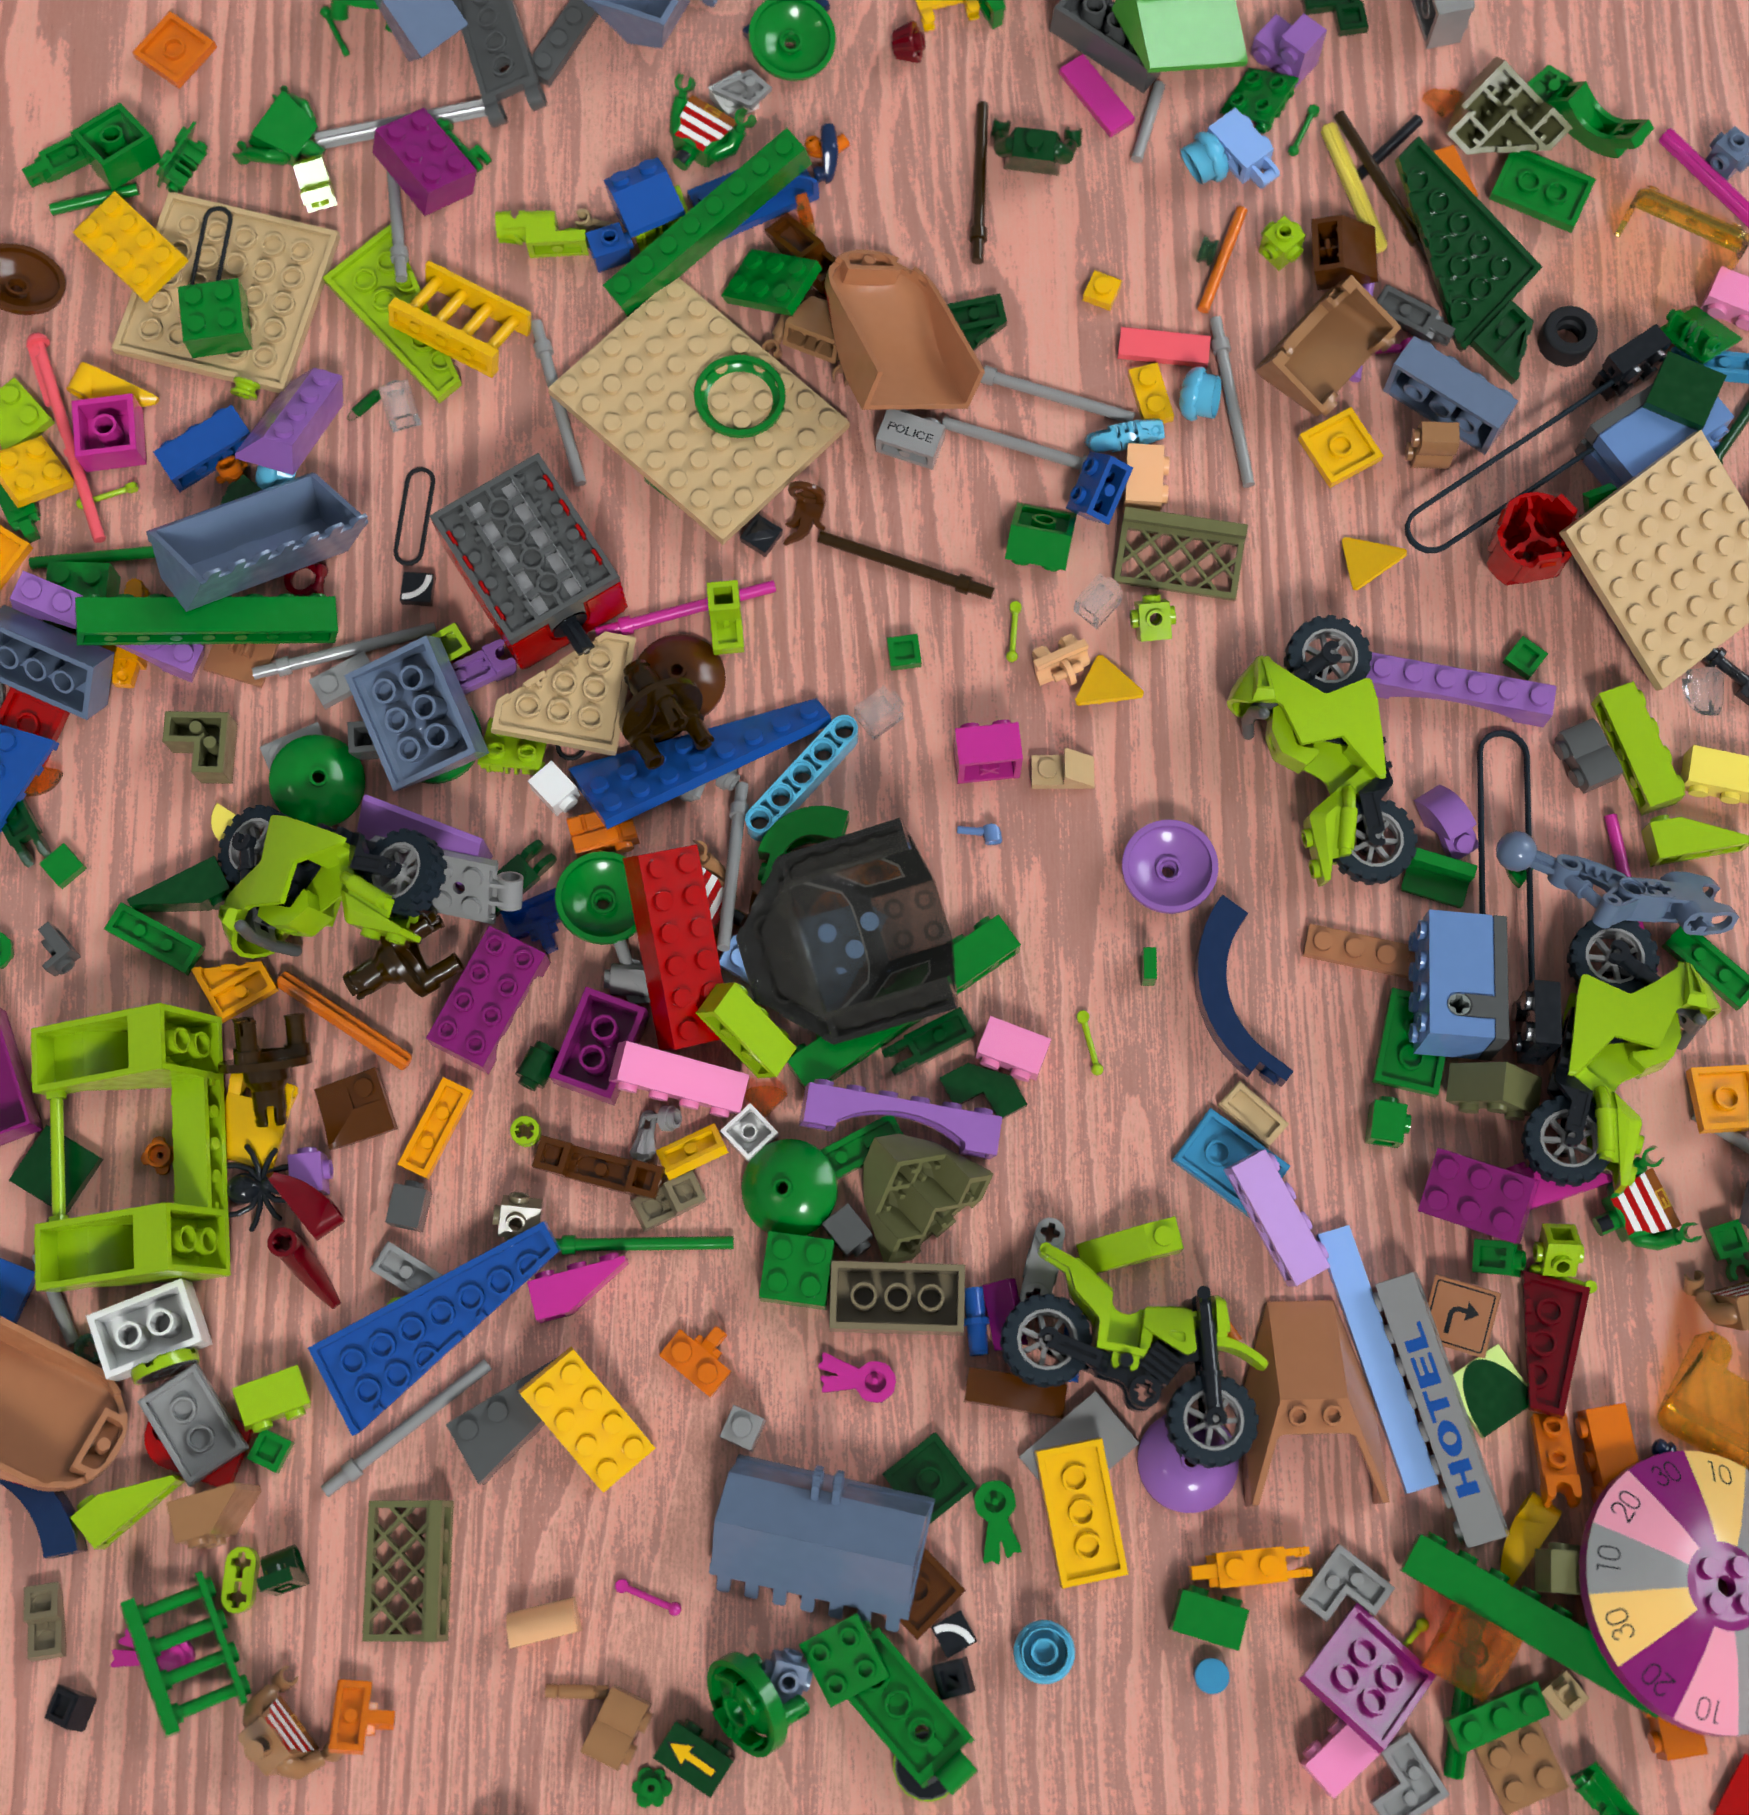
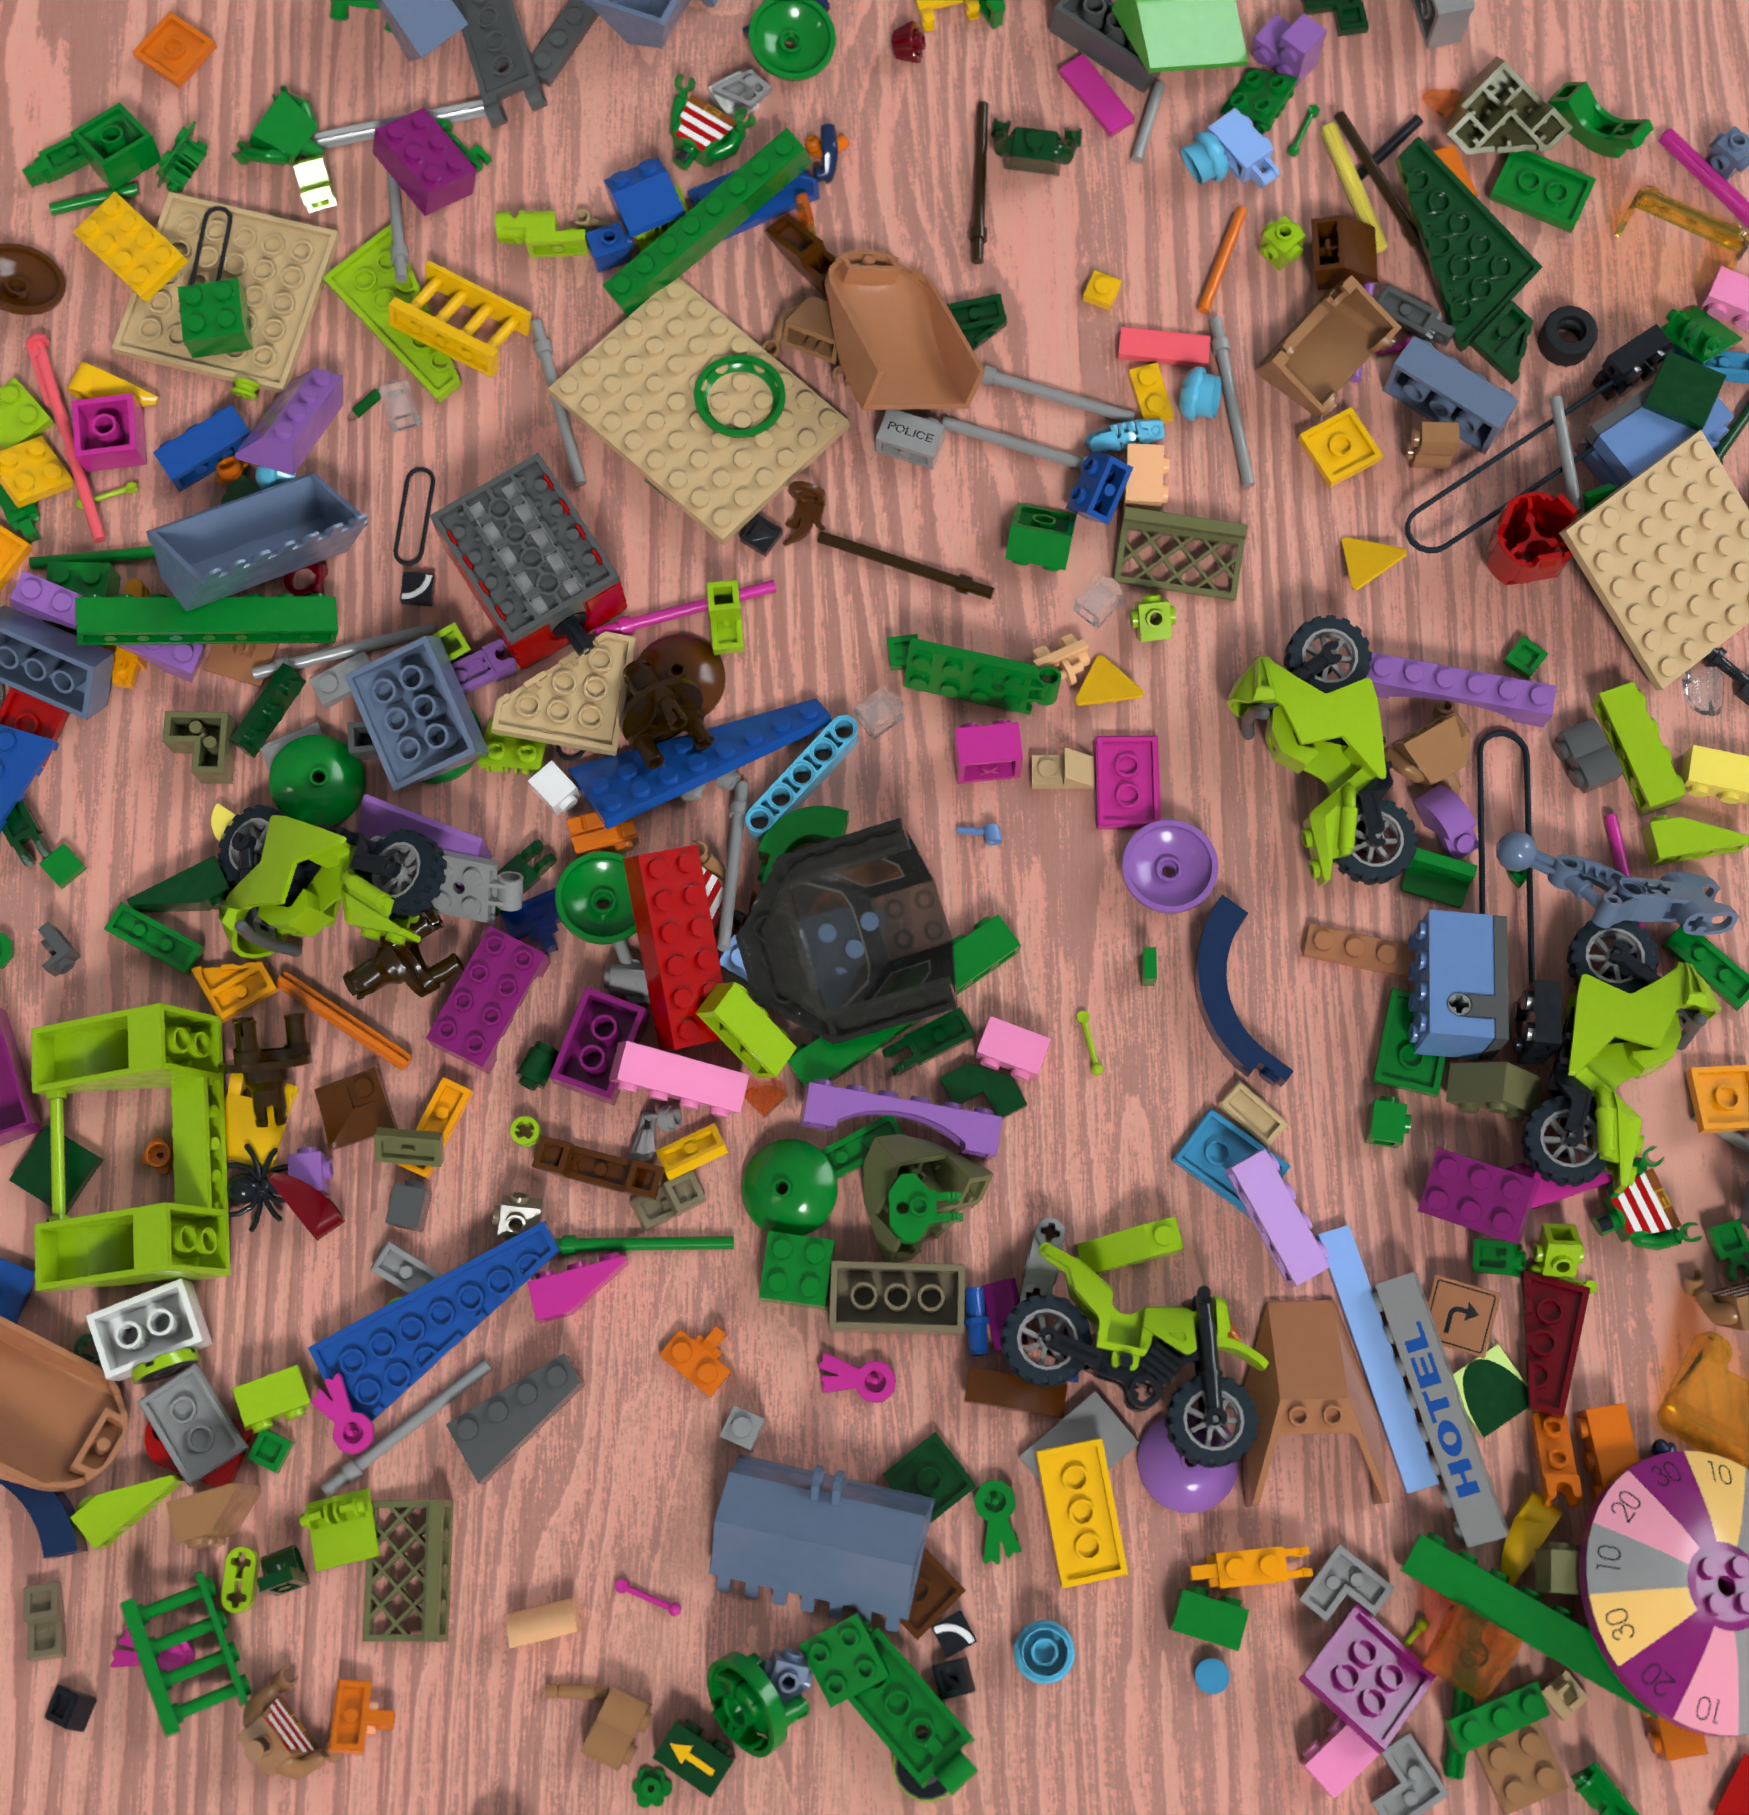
clear orange tile [25,766,64,797] -> none
light grey bar [32,1254,80,1347] -> none
dark red piece [267,1227,341,1310] -> none
green hinge [320,6,350,57] -> none
yellow plate [518,1346,656,1493] -> none
white piece [720,1103,779,1163] -> none
green plate [721,249,822,316] -> none
dark grey brick [822,1203,873,1258] -> none
lime hinge [1006,601,1022,662] -> none
clear green bush [1196,236,1219,266] -> none
green piece [1527,64,1574,104] -> none
none -> dark green plate [230,663,306,758]
none -> lime hinge [299,1488,380,1572]
none -> dark pink piece [310,1373,375,1454]
none -> olive plate [374,1127,444,1167]
none -> green hinge [888,1173,963,1245]
none -> green hinge [903,638,1061,715]
none -> dark pink tile [1094,736,1161,829]
none -> medium nougat torso [1383,701,1471,792]
none -> light grey bar [1549,396,1583,514]

